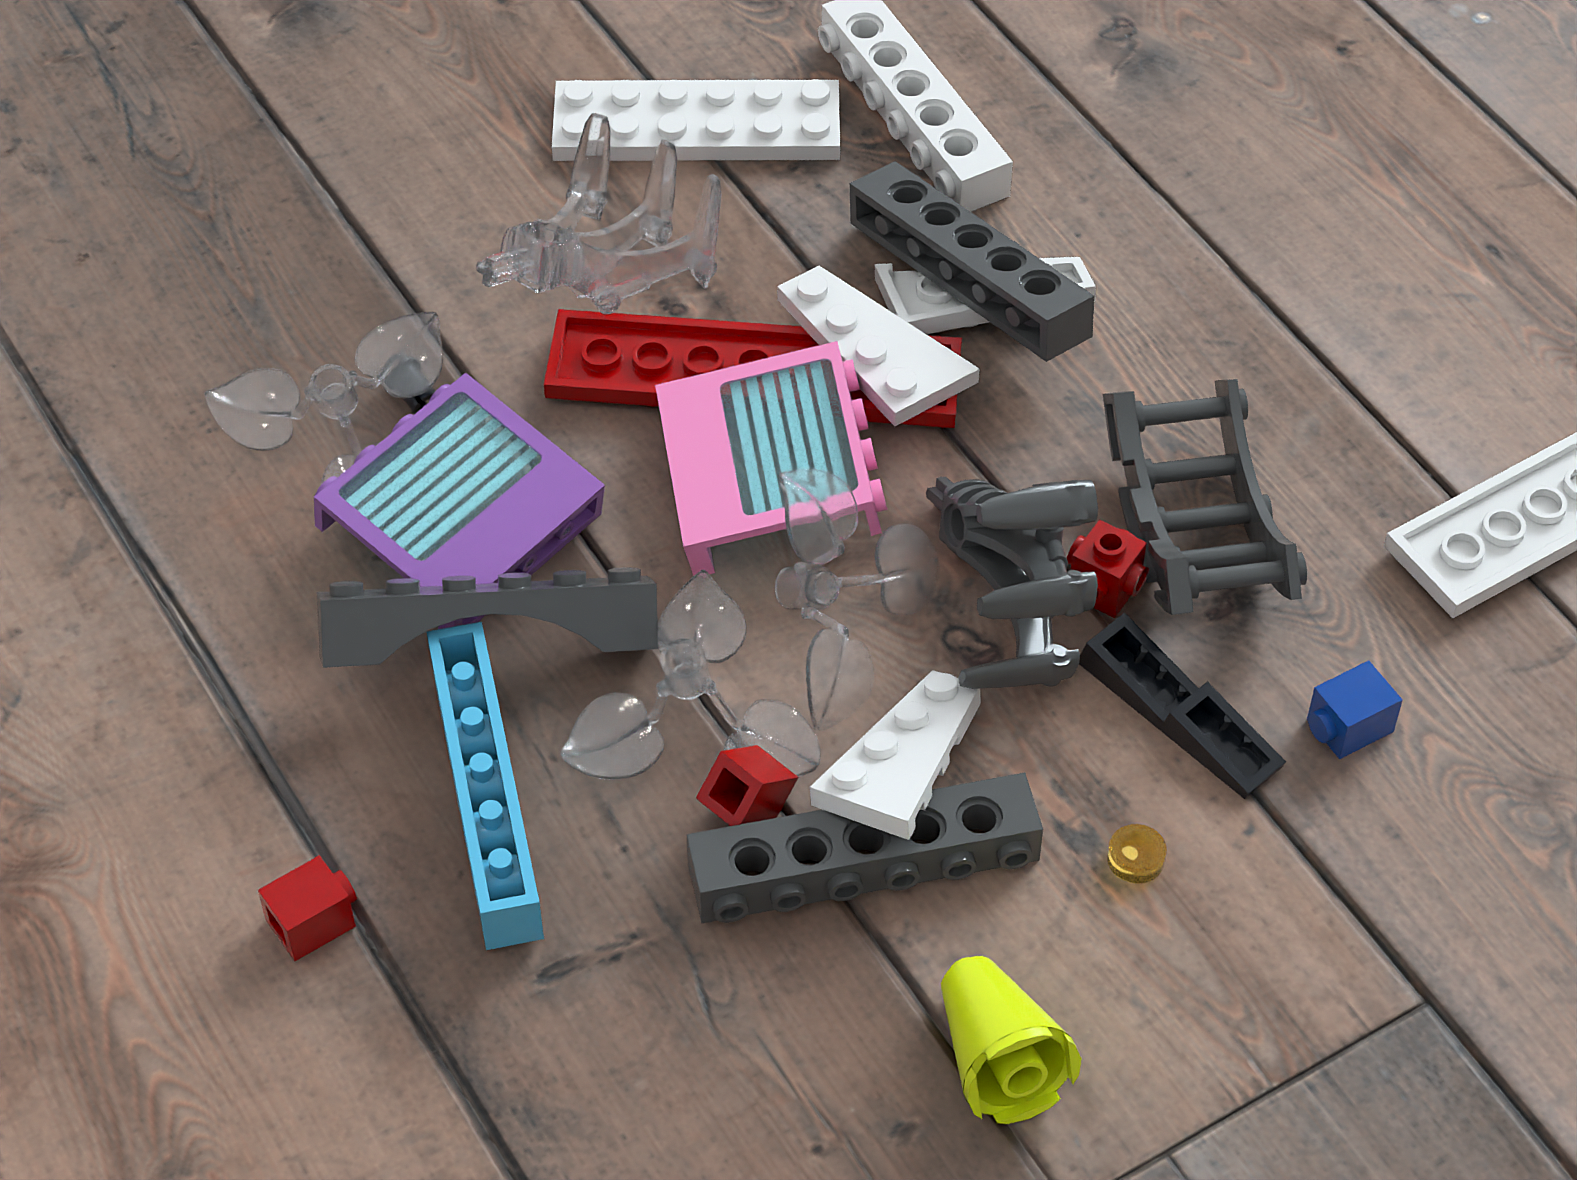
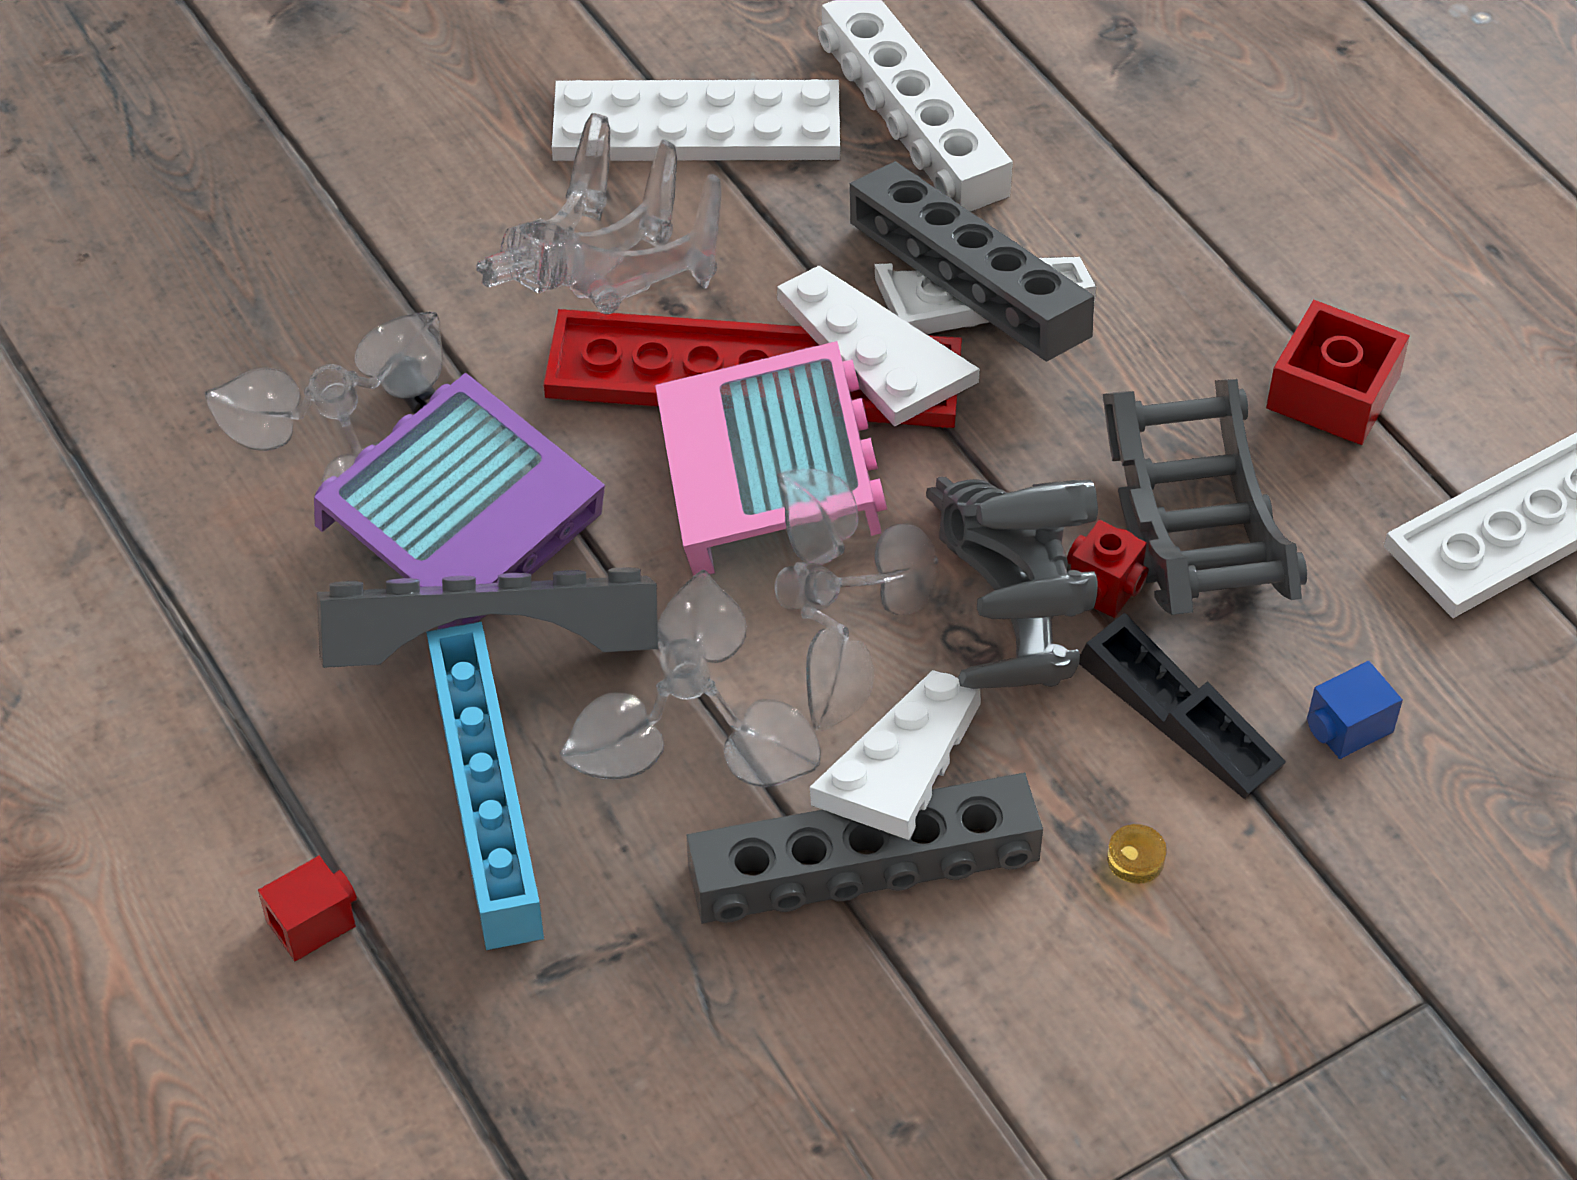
red brick [696,745,799,826] -> none
neon yellow cone [941,956,1082,1124] -> none
none -> red brick [1266,299,1410,445]

